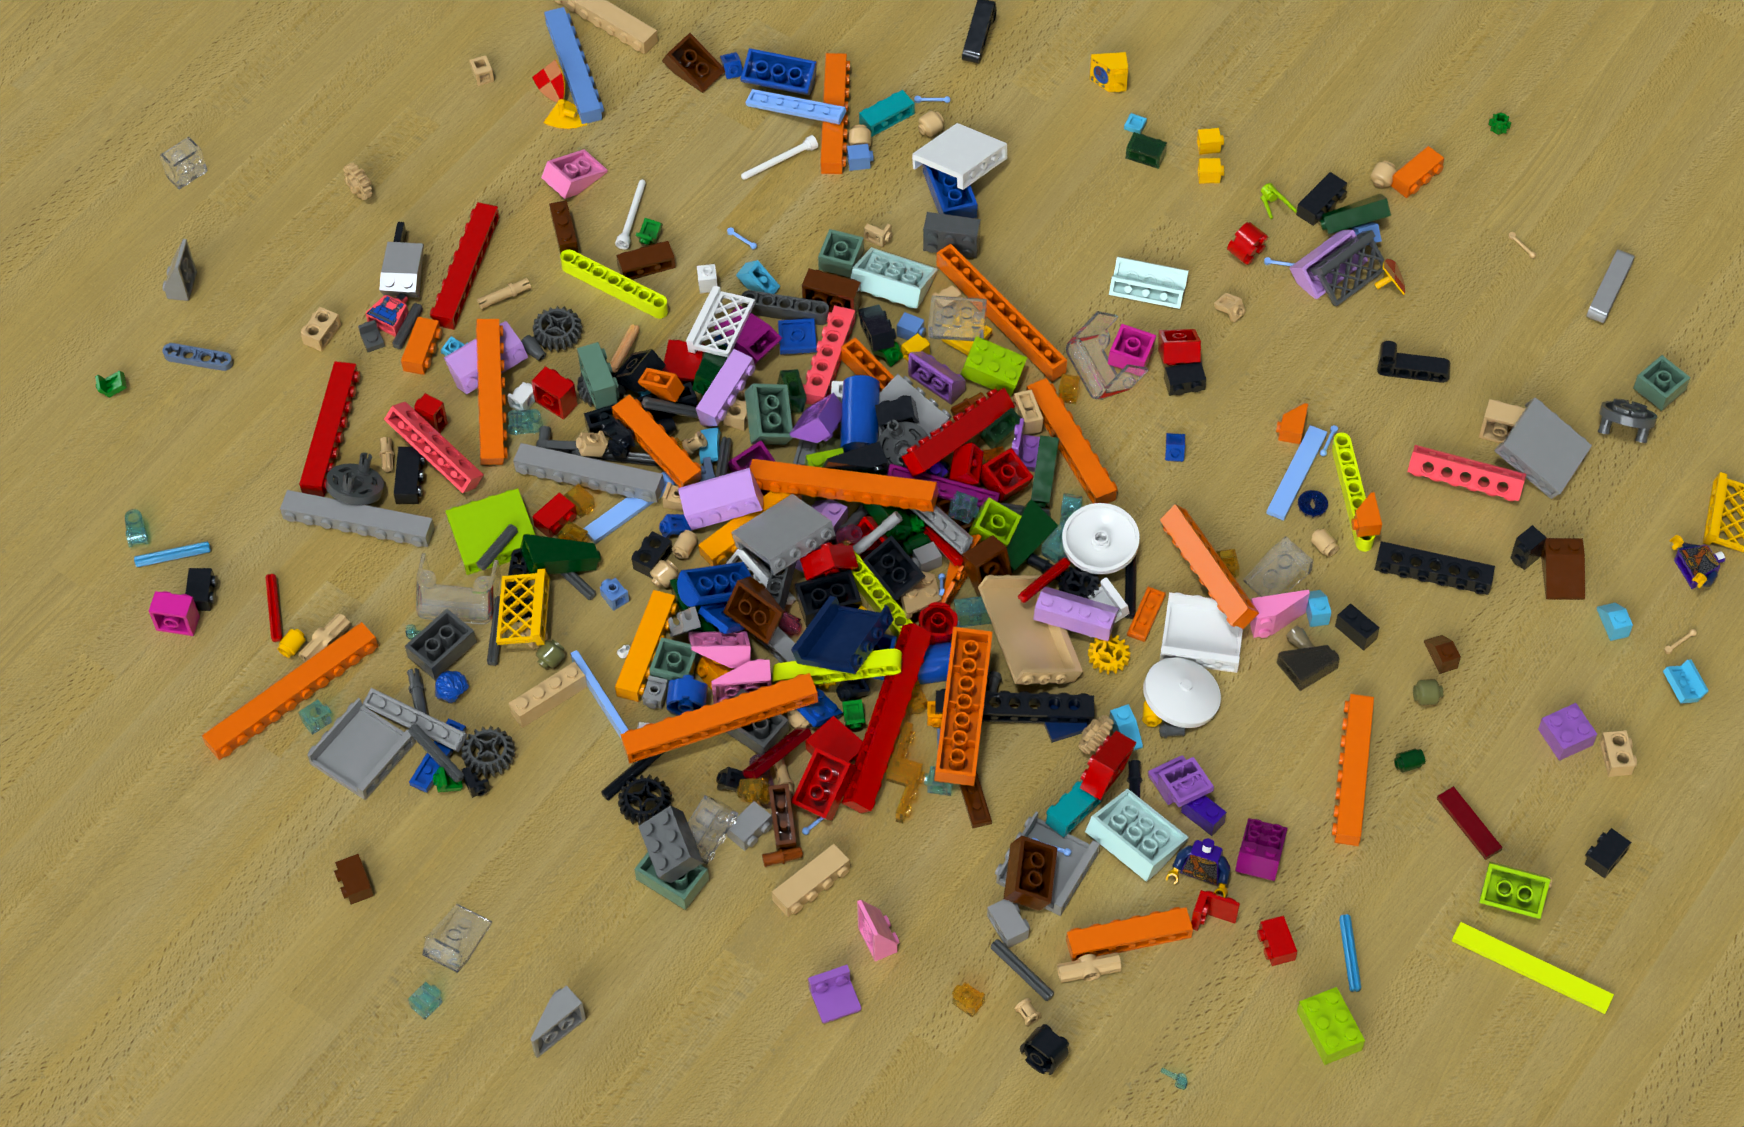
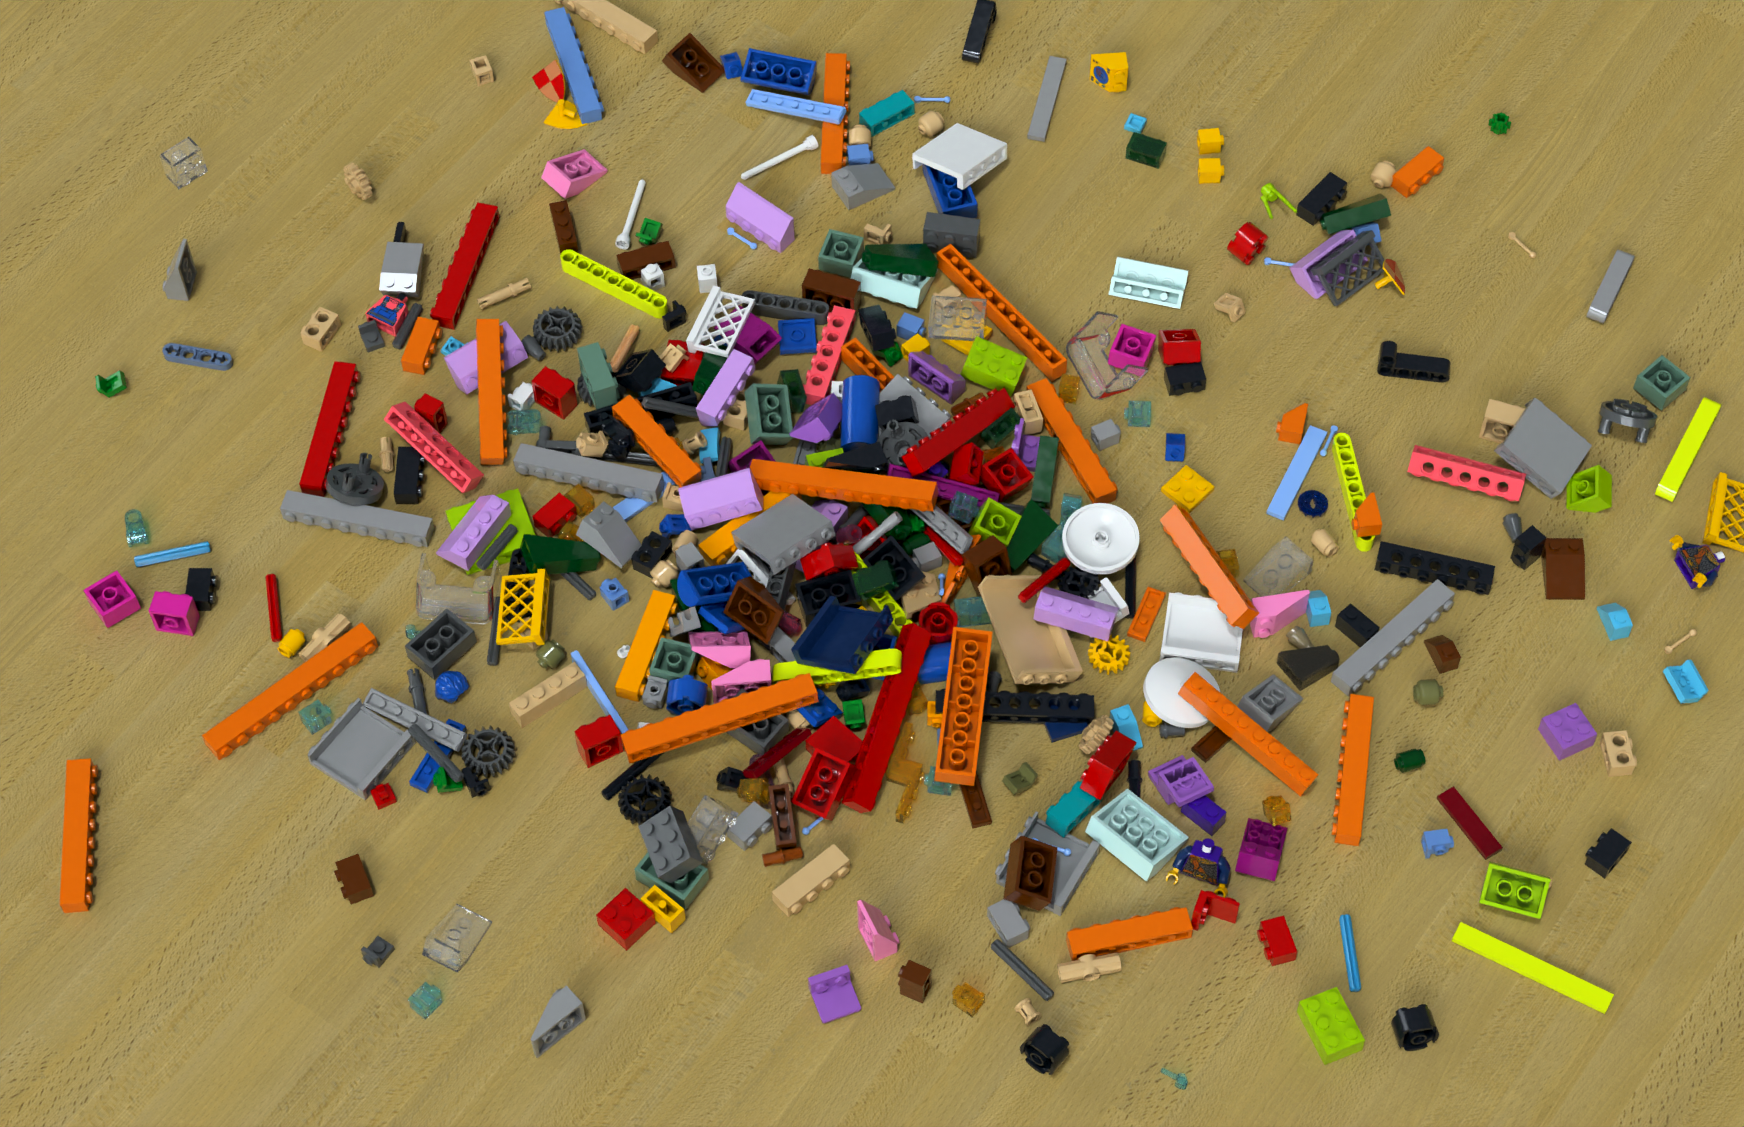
orange slope [638,368,685,402] -> none
medium azure slope [736,260,780,294] -> none
none -> orange brick [60,758,98,913]
none -> dark pink brick [83,570,141,628]
none -> dark grey bracket [361,936,395,968]
none -> red tile [370,783,397,810]
none -> lavender slope [436,495,511,571]
none -> red brick [574,715,624,768]
none -> light grey slope [576,501,642,568]
none -> red brick [596,888,656,951]
none -> white brick [640,263,665,291]
none -> yellow brick [640,885,686,933]
none -> tan bracket [660,343,689,373]
none -> black bracket [662,300,687,332]
none -> light grey brick [675,542,705,573]
none -> lavender slope [726,182,795,253]
none -> light grey slope [831,163,895,210]
none -> clear green brick [852,560,899,601]
none -> dark green slope [862,244,939,277]
none -> reddish brown brick [898,960,932,1004]
none -> olive bracket [1002,762,1038,795]
none -> light grey tile [1027,56,1067,142]
none -> light grey brick [1090,419,1121,451]
none -> clear light blue brick [1124,401,1151,427]
none -> yellow plate [1161,465,1215,513]
none -> orange brick [1178,672,1318,797]
none -> reddish brown tile [1191,726,1232,763]
none -> light grey slope [1237,674,1304,733]
none -> clear yellow brick [1262,795,1292,826]
none -> light grey brick [1331,579,1455,696]
none -> black brick [1391,1004,1439,1051]
none -> medium blue brick [1421,829,1454,859]
none -> dark grey cone [1502,513,1522,543]
none -> lime slope [1566,465,1612,513]
none -> neon yellow beam [1655,397,1722,502]

